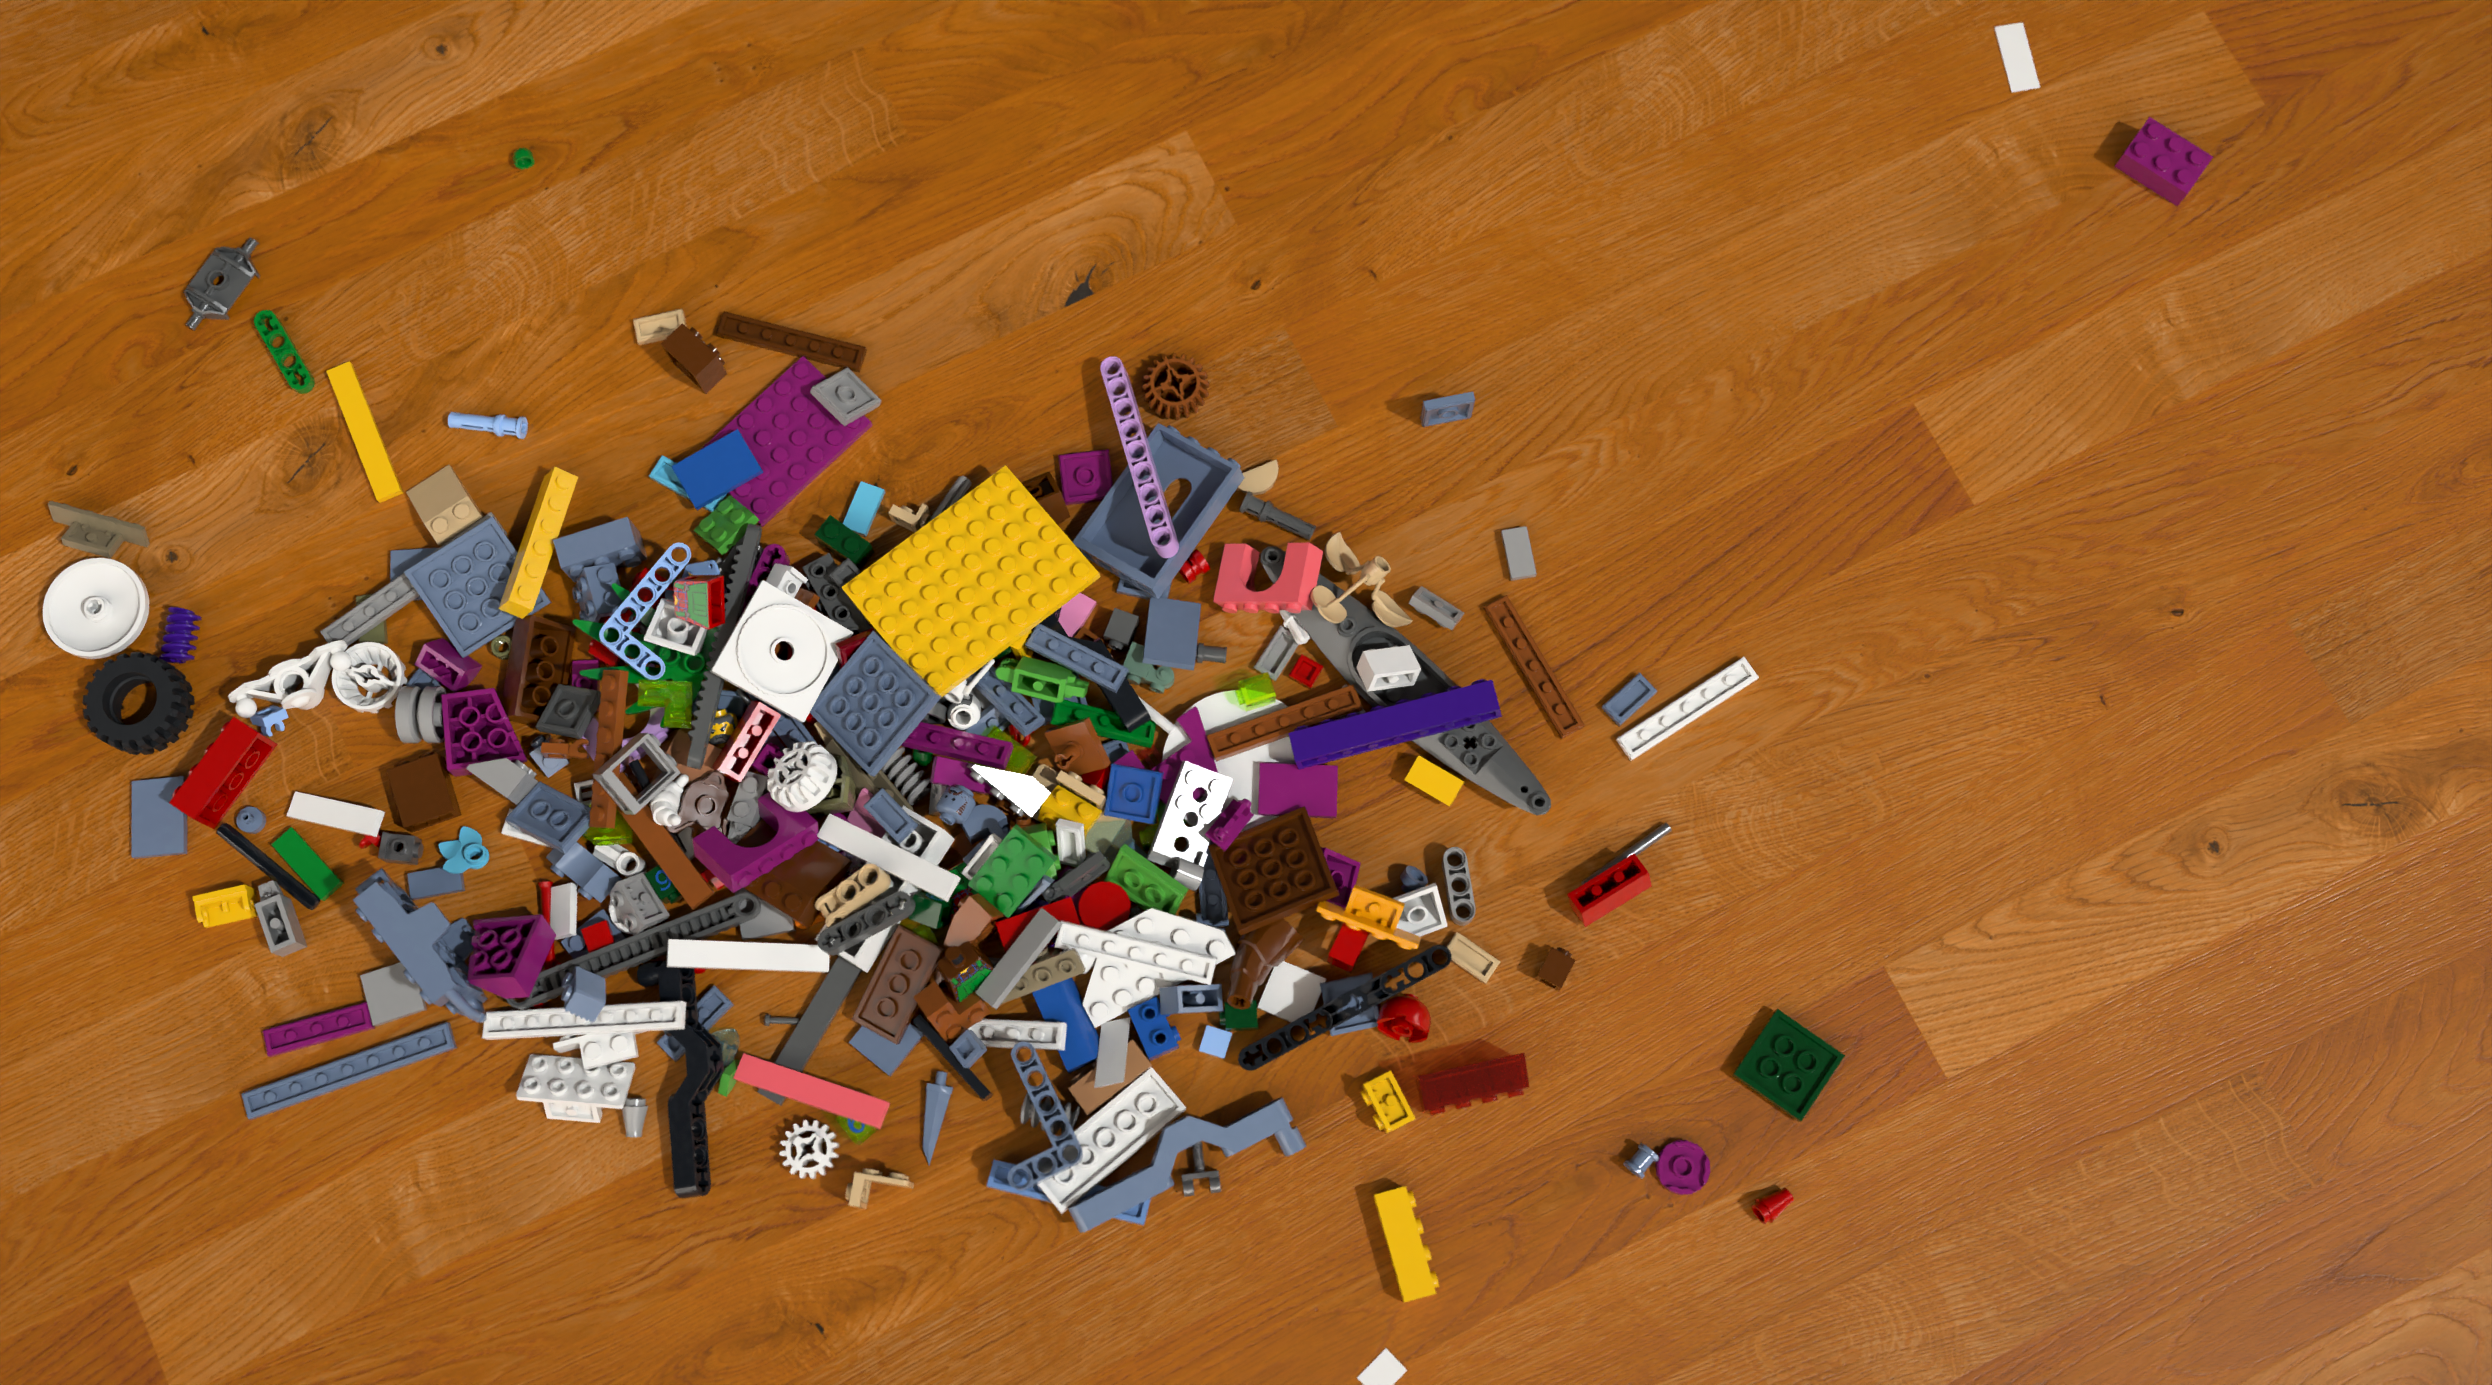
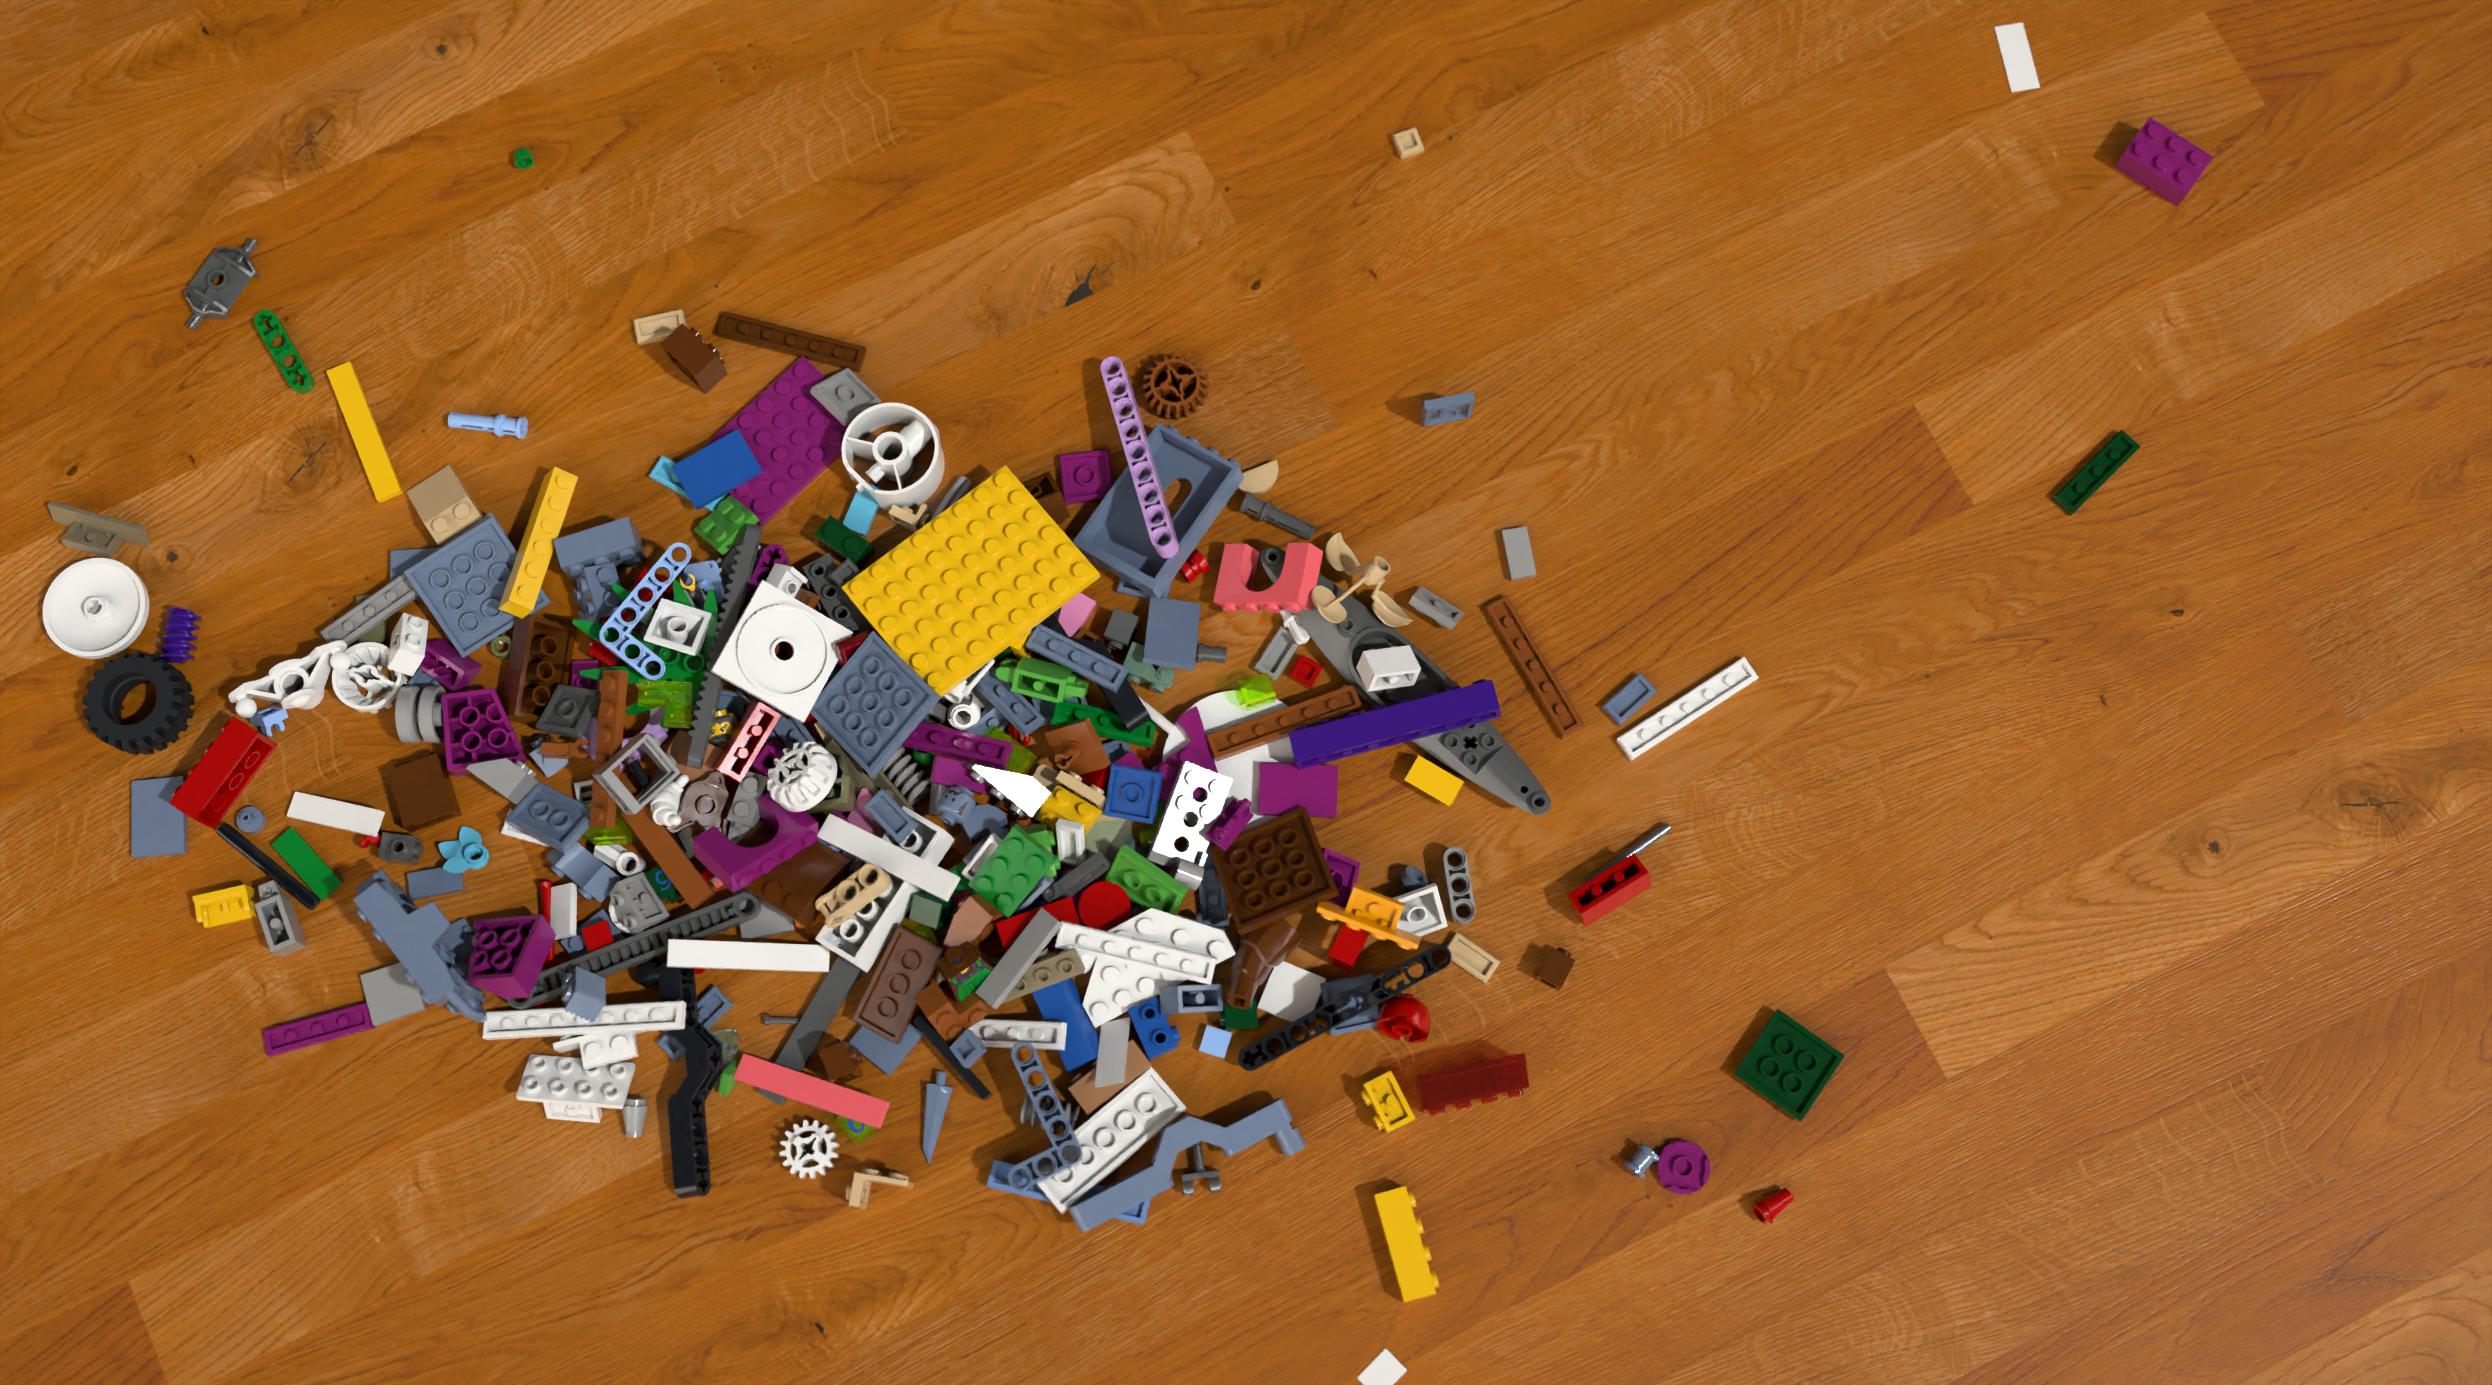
sand blue tile [242,1022,457,1120] -> none
torso [665,575,725,629] -> none
dark grey beam [817,891,915,956] -> none
none -> white brick [387,613,429,676]
none -> reddish brown brick [819,1039,863,1086]
none -> white animal [842,402,945,510]
none -> tan tile [1392,127,1424,159]
none -> dark green tile [2052,430,2141,516]

